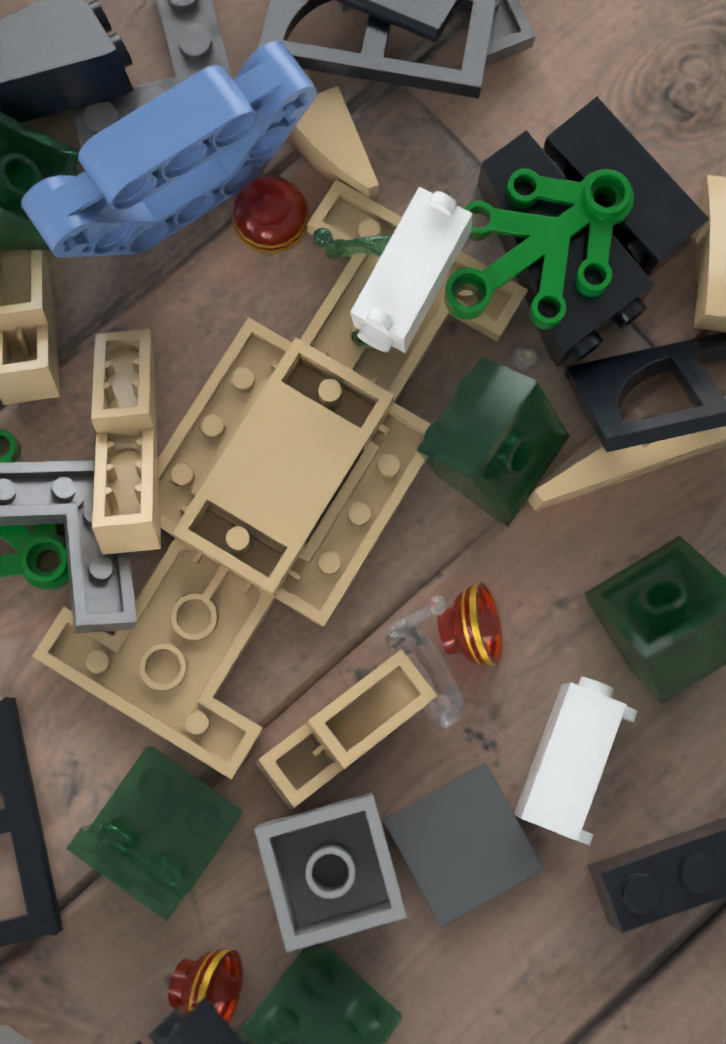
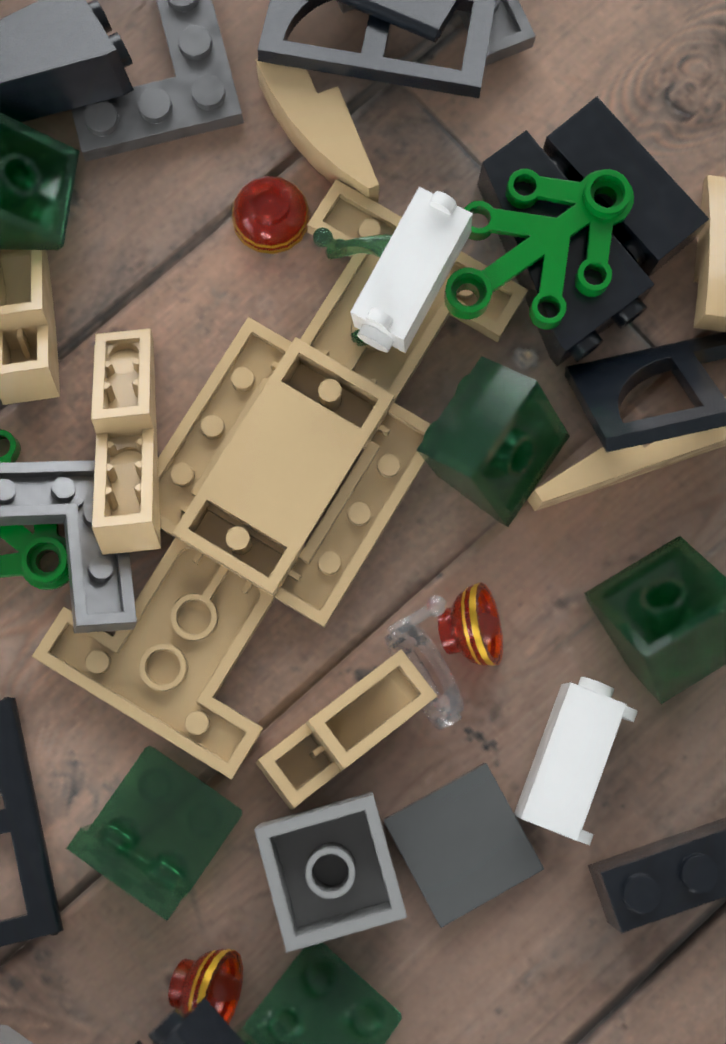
medium blue piece [21,41,317,258] -> none

